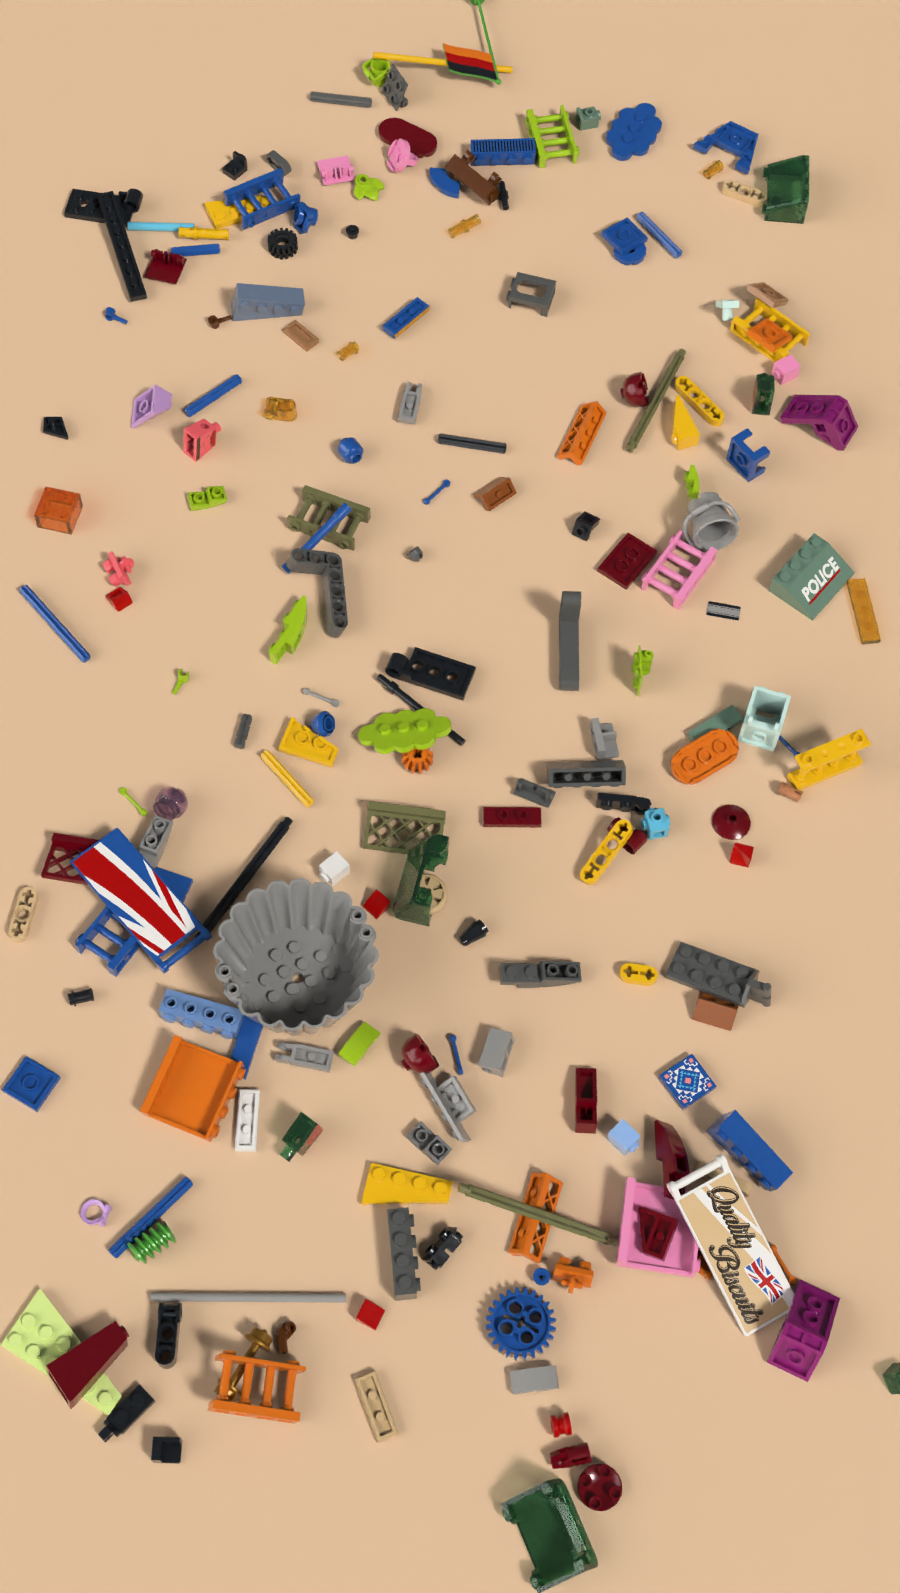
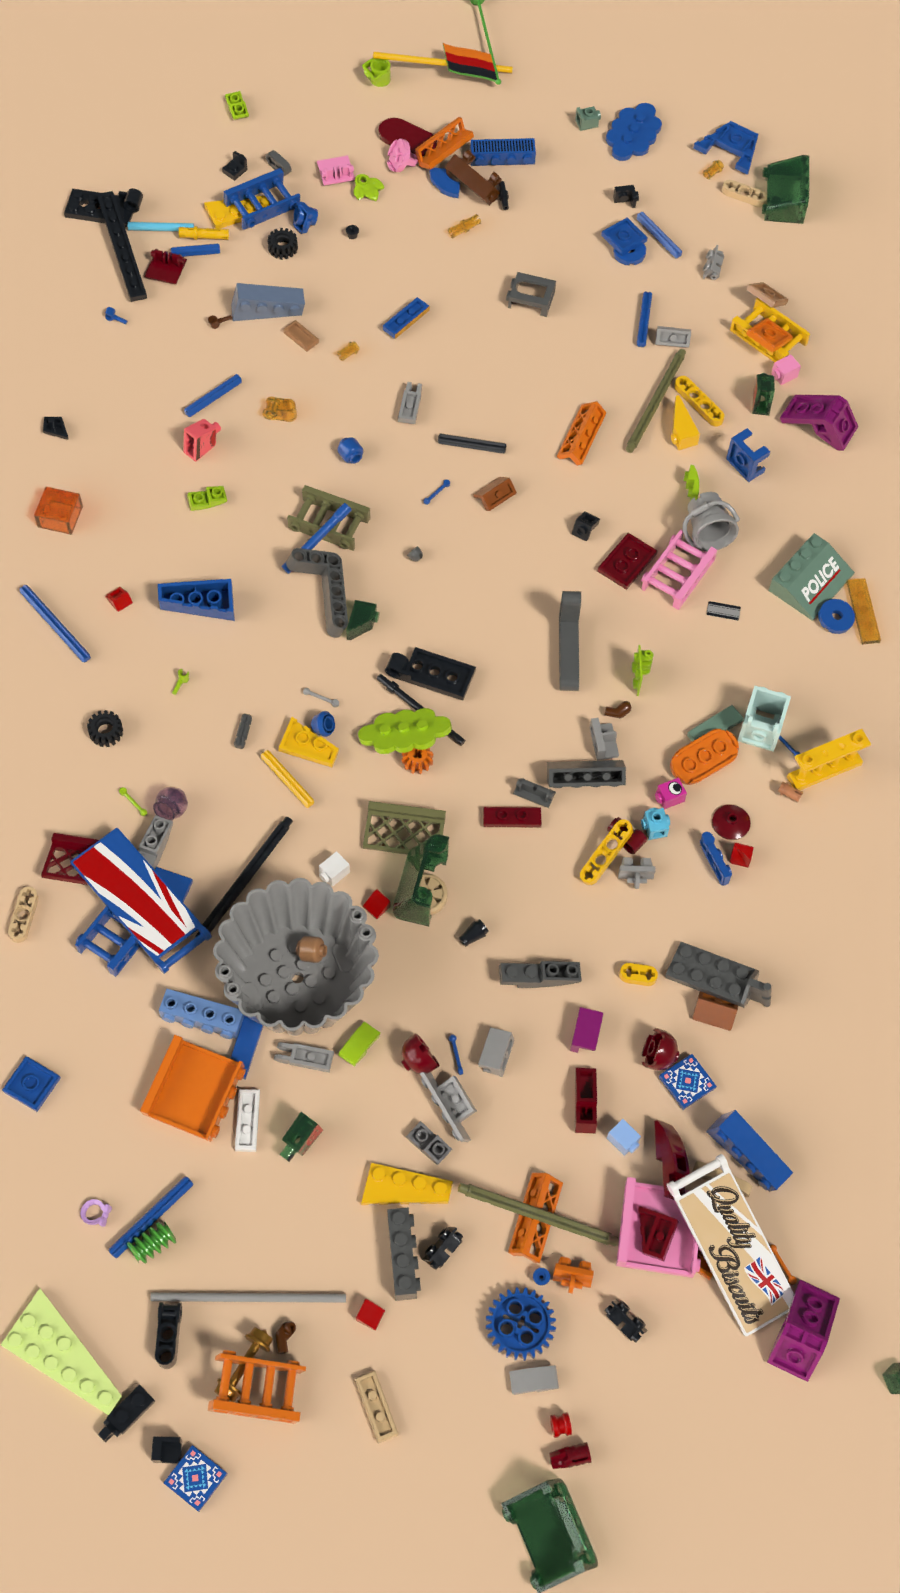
dark red slope [46,1321,129,1409] -> none
black pin [68,988,94,1007] -> none
coral hips [102,551,135,587] -> none
lavender slope [131,384,172,428] -> none
lime slope [269,595,307,665] -> none
dark grey axle [310,91,372,108] -> none
dark grey hinge [381,64,408,111] -> none
lime fence [526,105,579,168] -> none
dark red dish [577,1464,622,1511] -> none
black hinge [596,792,652,815] -> none
dark red cylinder [620,372,649,407] -> none
light aqua tile [716,299,739,321] -> none
none -> black tyre [87,710,123,747]
none -> blue wedge [158,579,235,621]
none -> blue tile [164,1445,227,1512]
none -> lime slope [225,91,249,120]
none -> medium nougat head [296,936,327,963]
none -> clear green slope [346,600,380,640]
none -> orange fence [415,117,474,170]
none -> magenta panel [570,1007,603,1053]
none -> reddish brown arm [604,701,632,719]
none -> black hinge [605,1299,648,1343]
none -> black bracket [613,185,639,208]
none -> light grey hips [618,857,656,889]
none -> blue axle [637,291,652,347]
none -> dark red cylinder [642,1028,679,1071]
none -> light grey hinge [655,326,691,348]
none -> dark pink brick [655,778,687,809]
none -> blue hinge [700,832,732,886]
none -> light grey hinge [703,245,724,280]
none -> blue tile [818,599,855,634]

